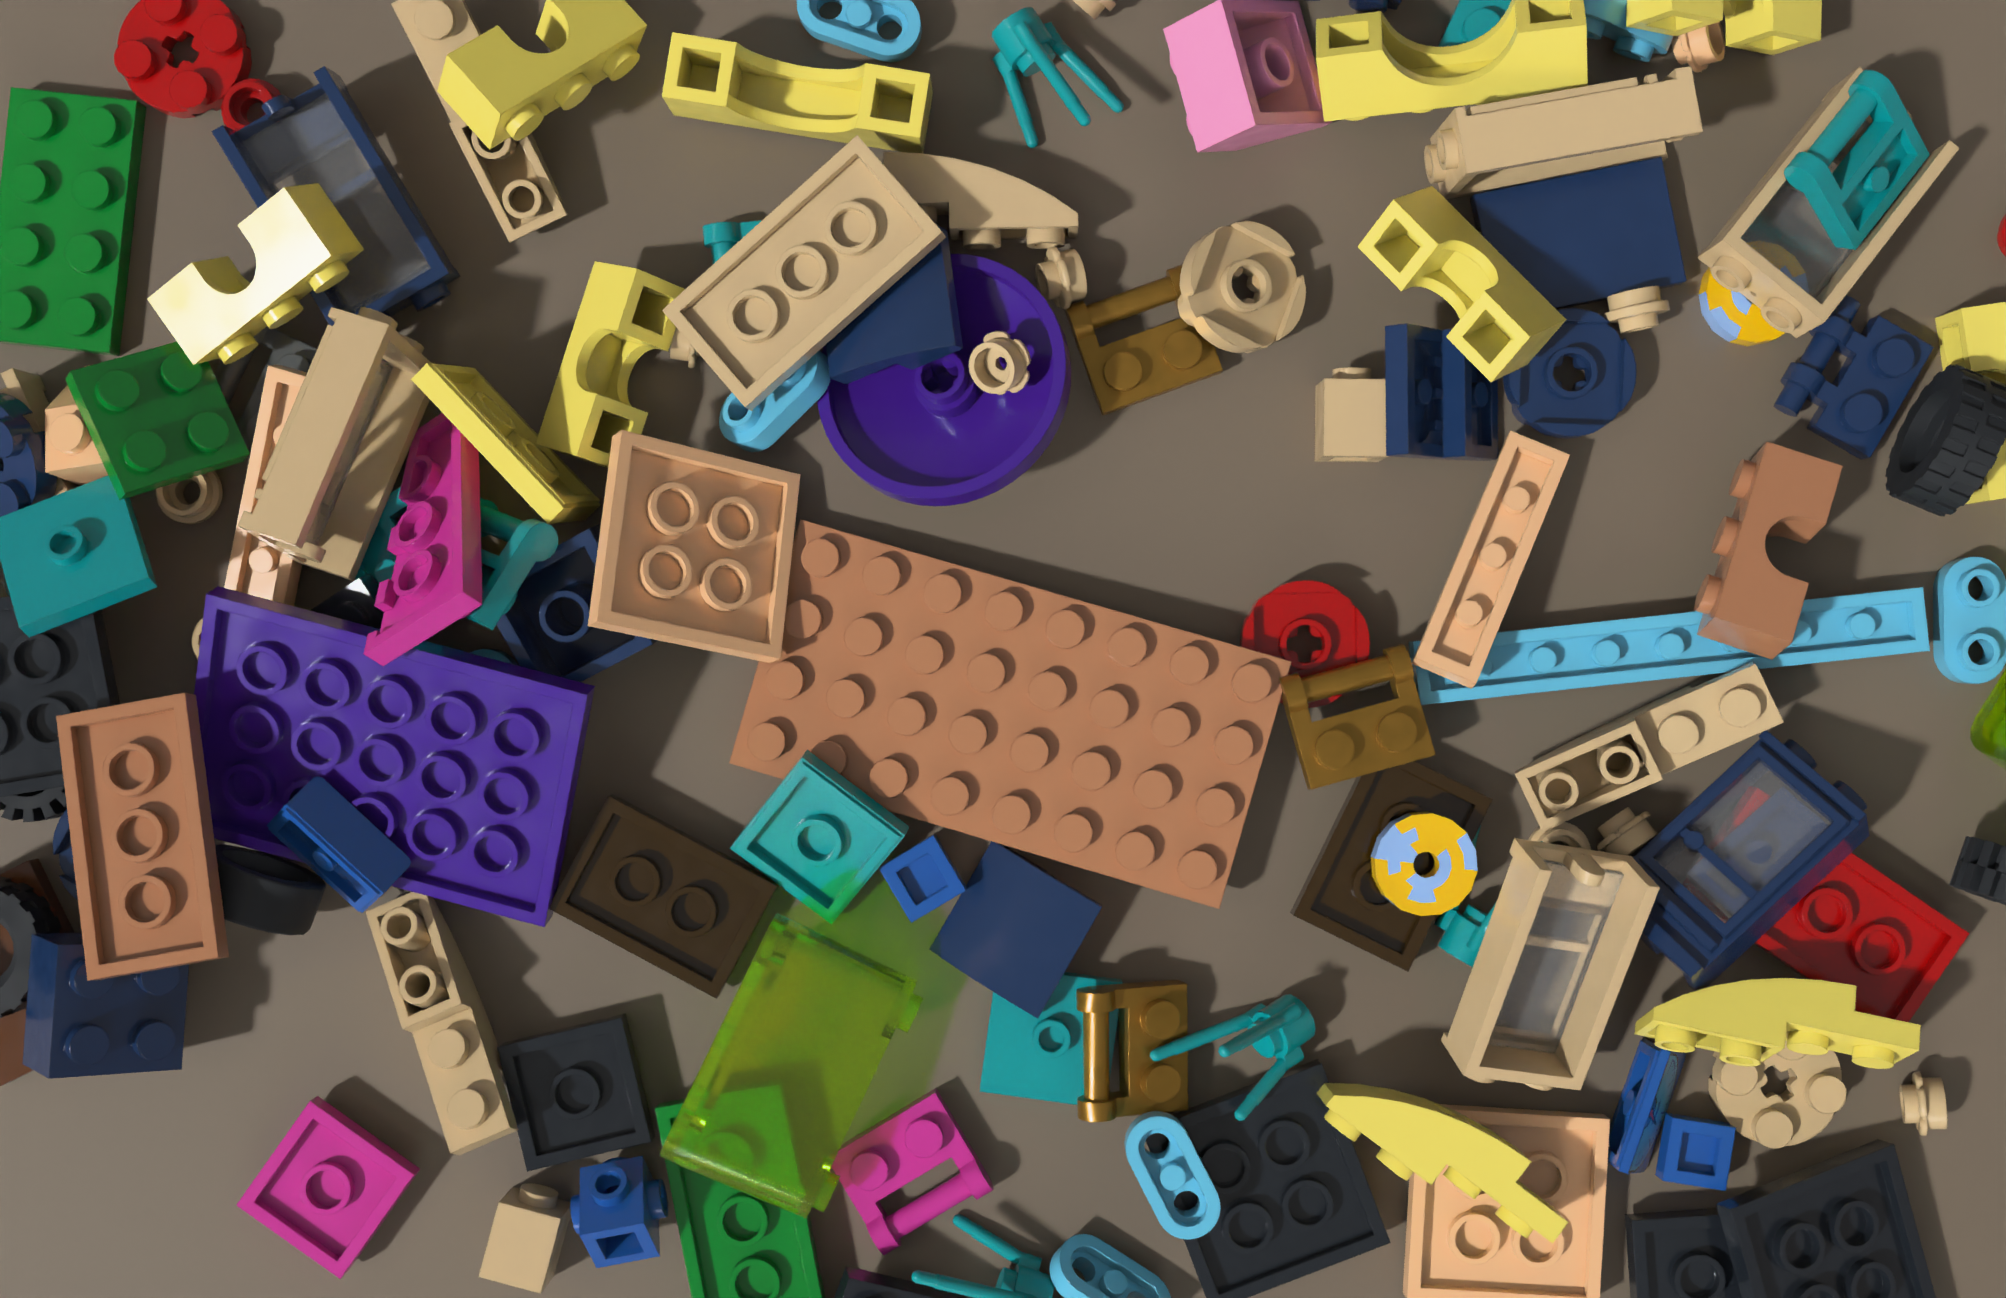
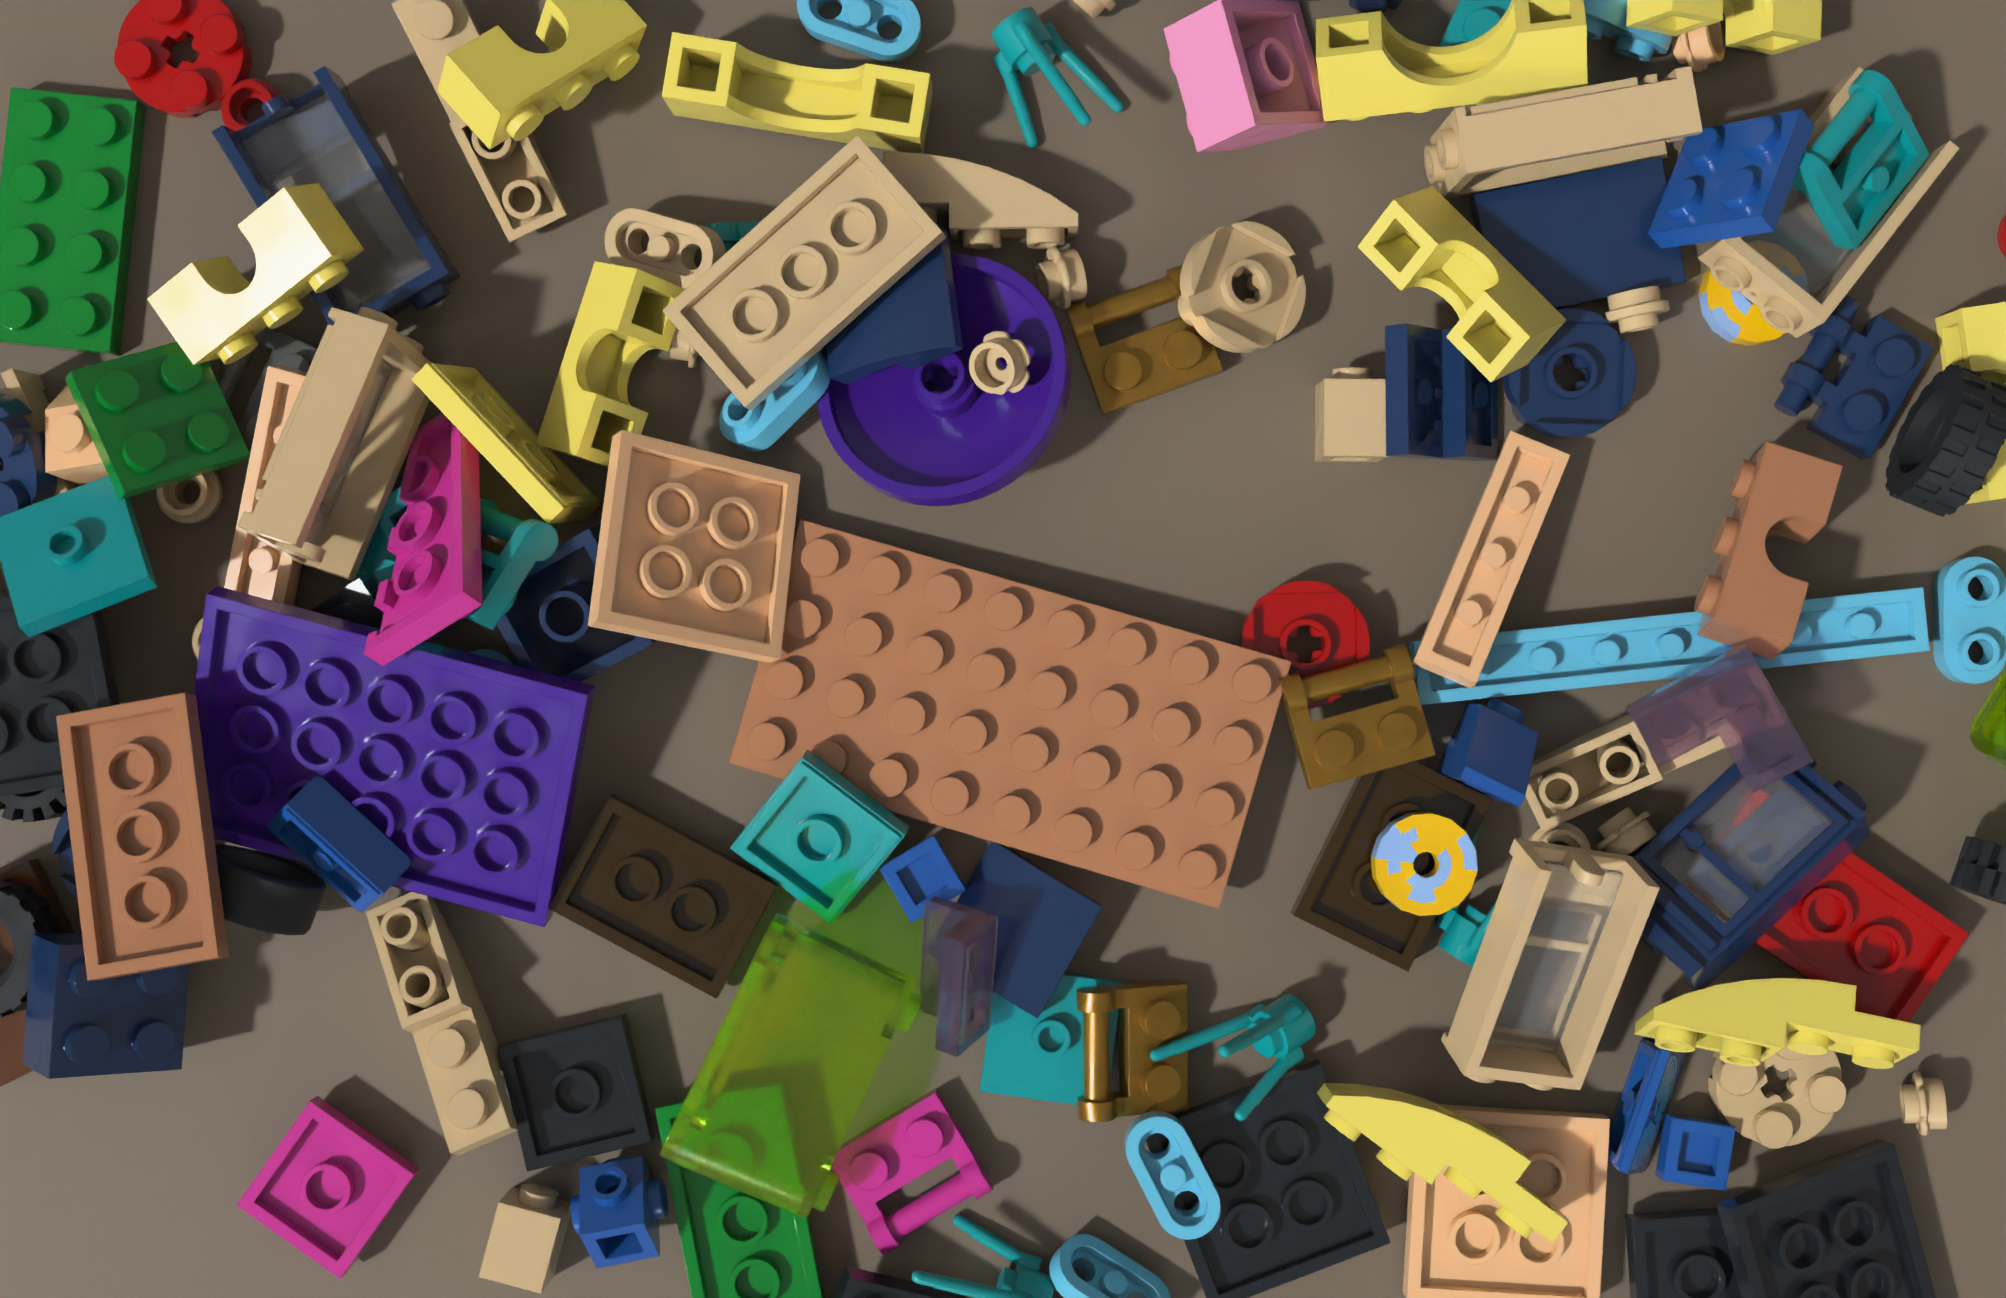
none -> tan plate [604,208,726,289]
none -> clear purple panel [919,896,998,1057]
none -> blue slope [1435,698,1539,807]
none -> clear purple plate [1625,643,1813,792]
none -> blue plate [1648,109,1814,249]

